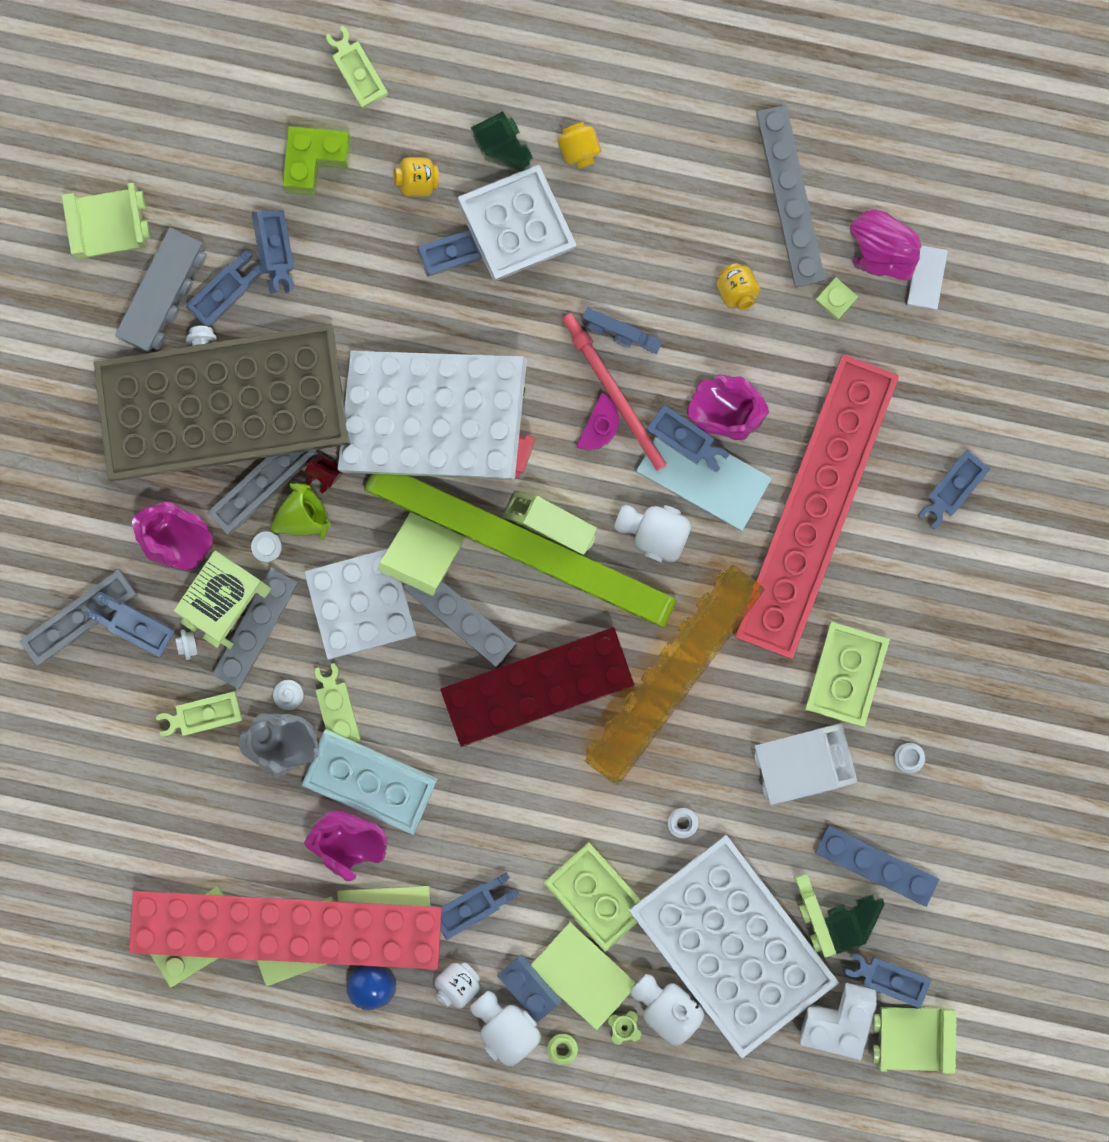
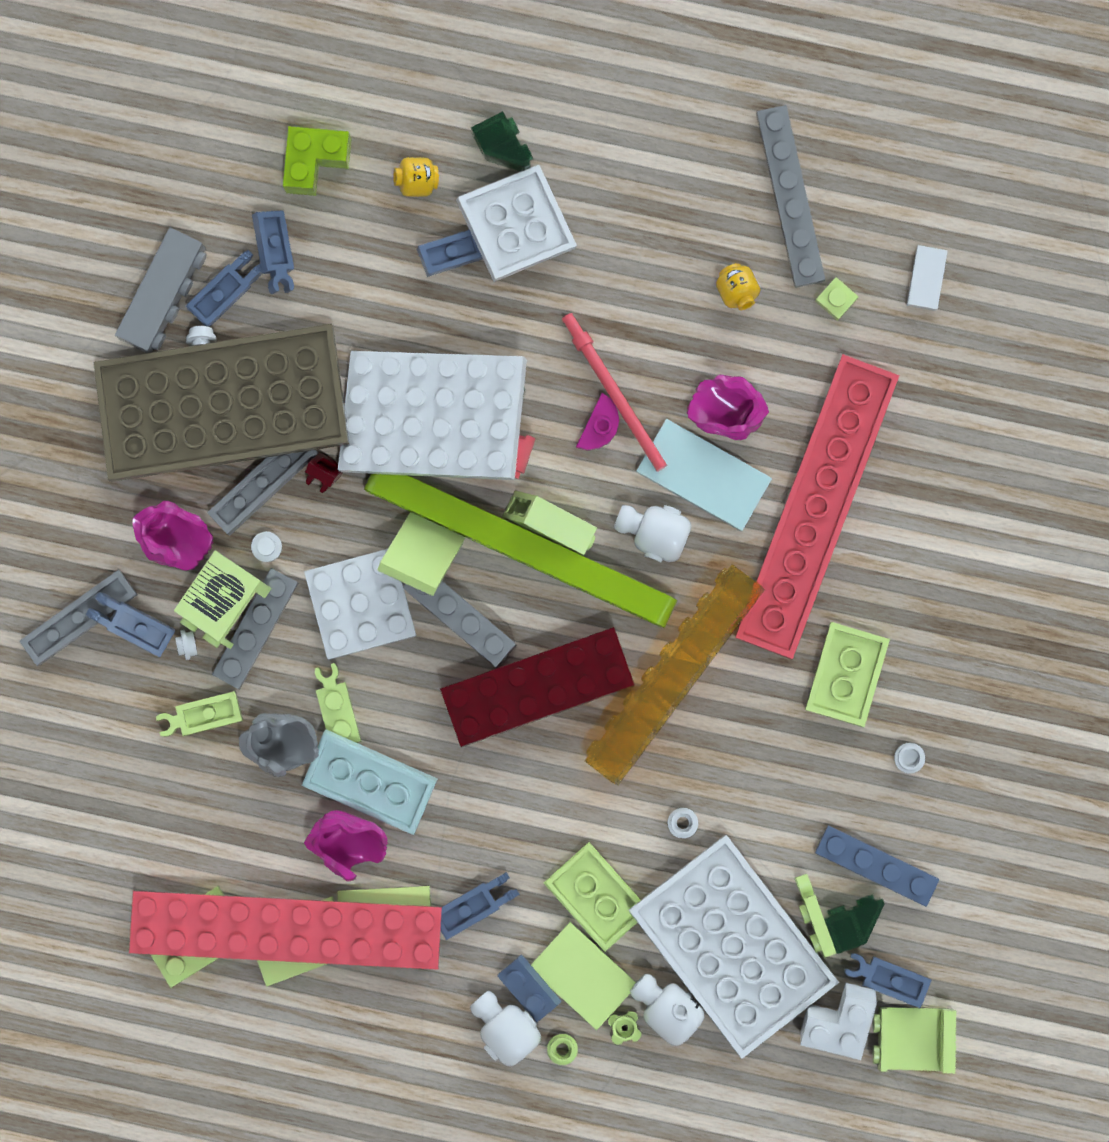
yellowish green panel [62,183,151,260] -> none
lime hat [270,483,331,540] -> none
white plate [273,680,304,710] -> none
yellowish green plate [326,26,388,110] -> none
blue hair [347,966,396,1010] -> none
white head [435,962,480,1009] -> none
yellow head [557,122,601,169] -> none
sand blue plate [582,307,662,354] -> none
sand blue plate [647,405,729,472] -> none
white slope [754,723,858,805] -> none
dark pink hair [850,209,922,281] -> none
sand blue plate [918,450,990,529] -> none

